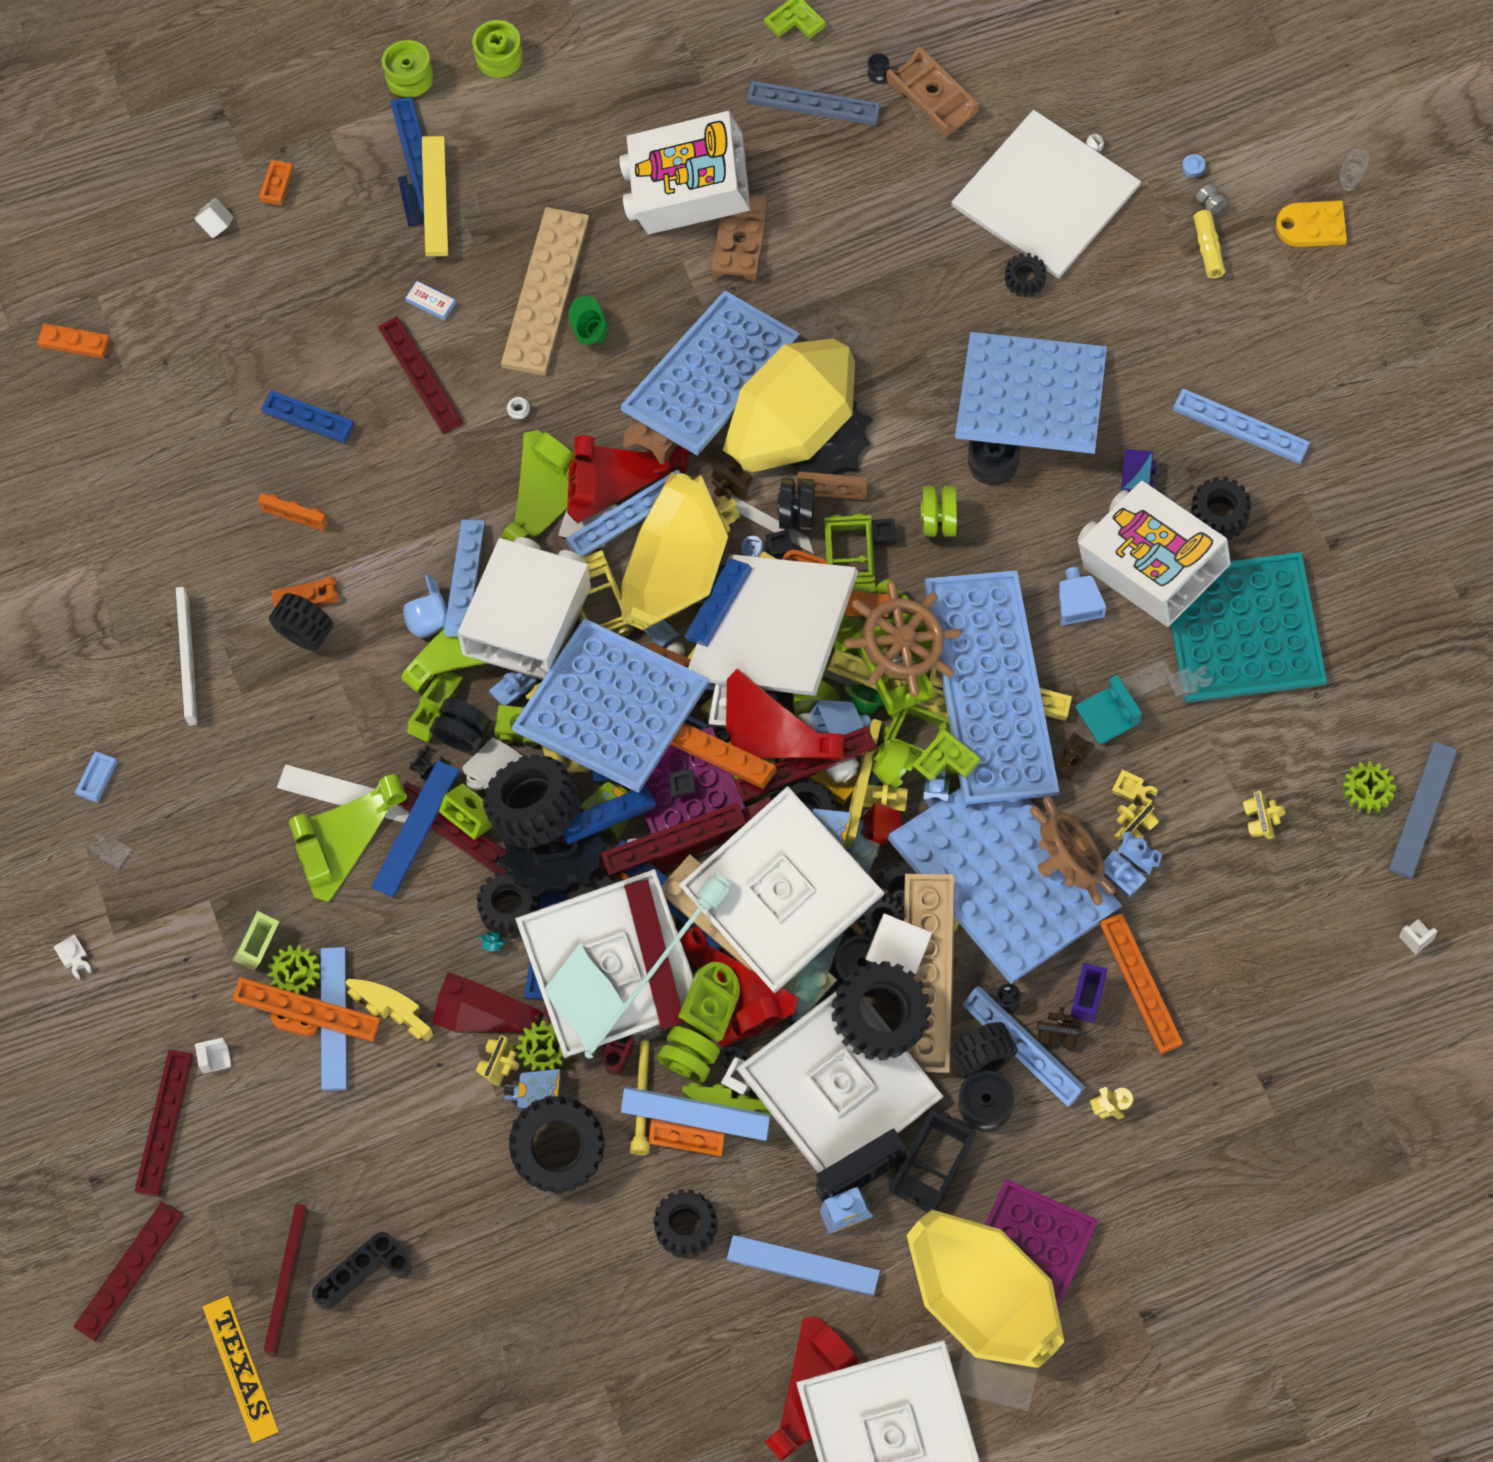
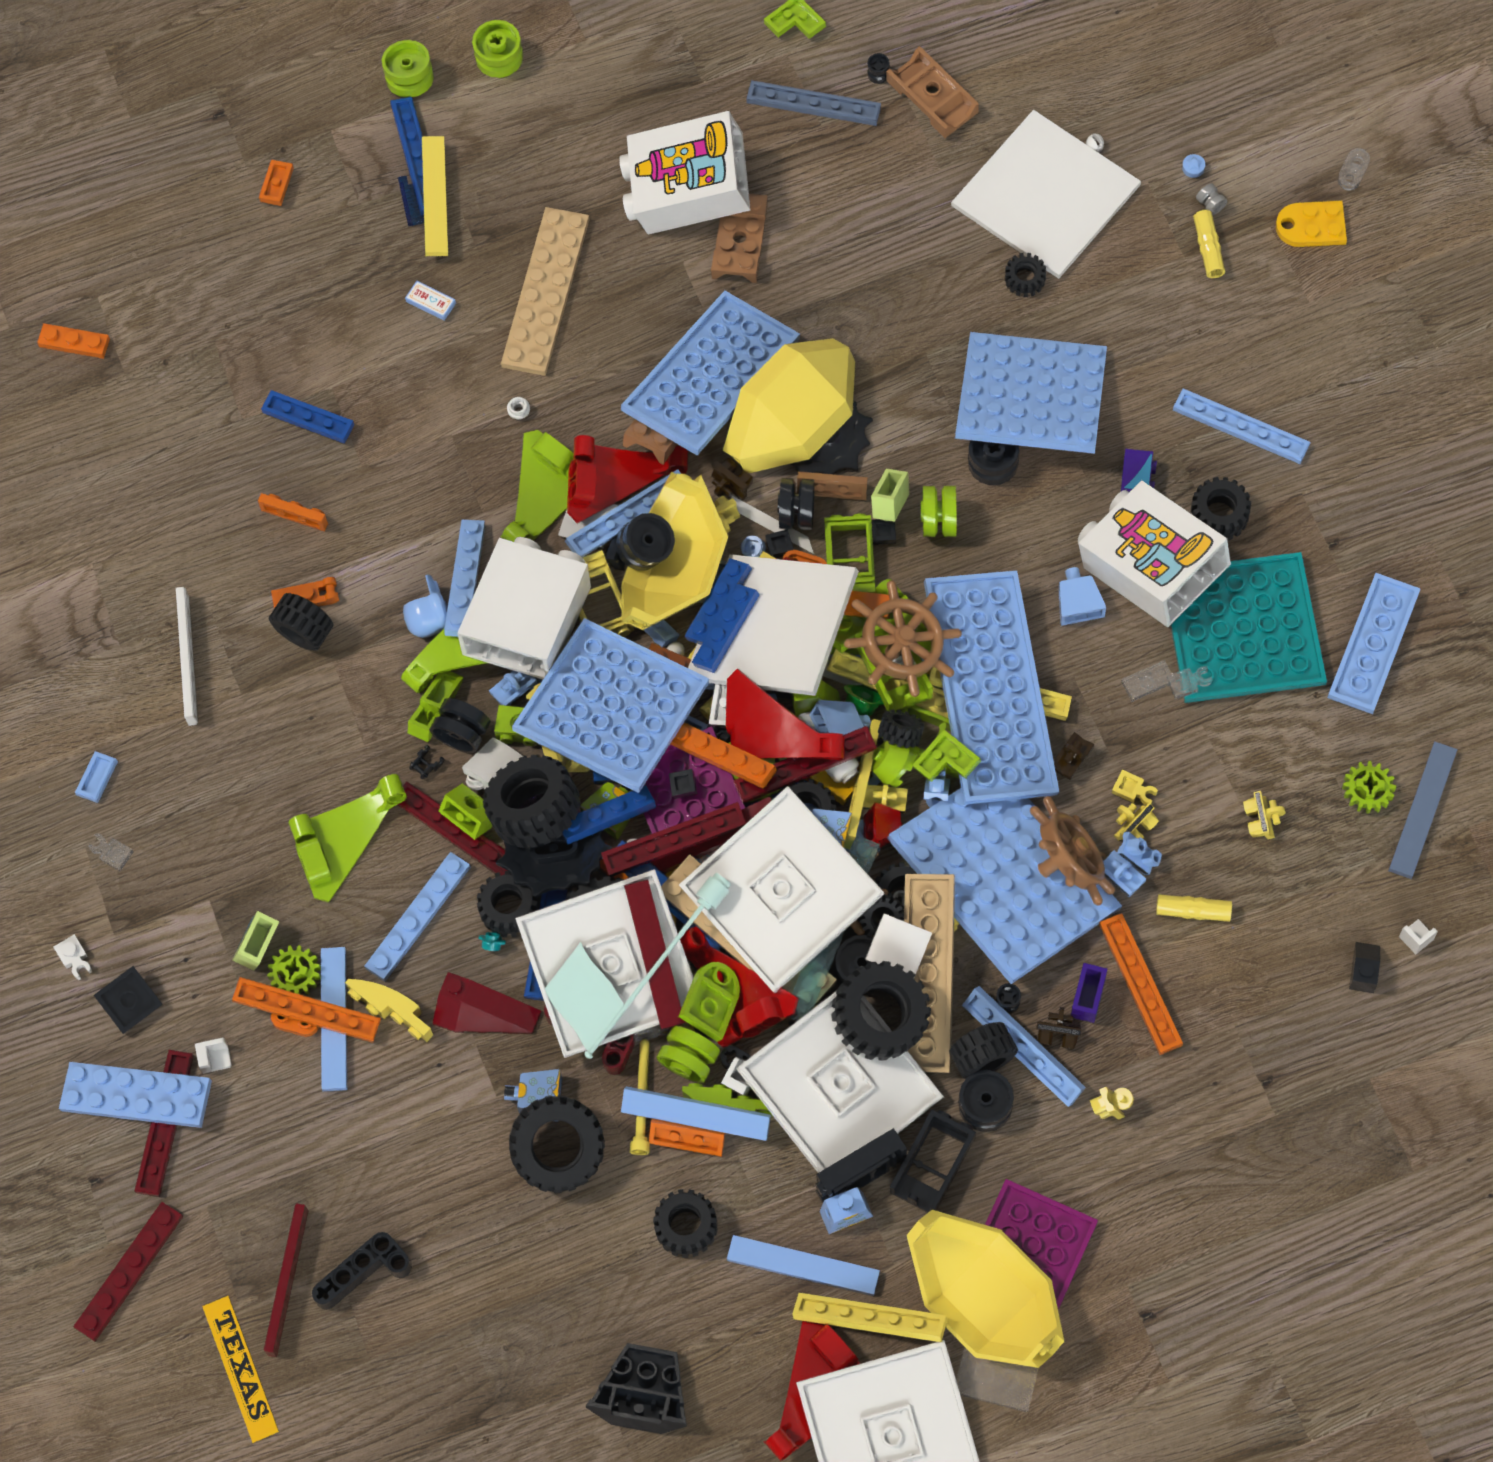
white panel [194,197,234,238] -> none
white sticker [277,764,409,823] -> none
blue tile [371,760,460,899] -> none
dark red tile [378,316,463,434] -> none
light yellow hips [476,1036,520,1086] -> none
lime gear [516,1021,569,1072] -> none
green piece [568,296,609,345] -> none
teal bracket [1076,675,1142,745] -> none
none -> light blue plate [59,1062,212,1128]
none -> black hinge [93,966,163,1034]
none -> light blue plate [364,852,471,982]
none -> black wedge [586,1343,687,1434]
none -> black plate [606,538,625,570]
none -> black wheel [616,513,675,570]
none -> blue plate [692,584,760,673]
none -> light yellow plate [792,1293,947,1342]
none -> yellowish green brick [871,469,909,522]
none -> black tyre [878,709,925,748]
none -> light yellow axle [1156,894,1232,922]
none -> light blue plate [1327,573,1420,714]
none -> black slope [1349,942,1380,993]

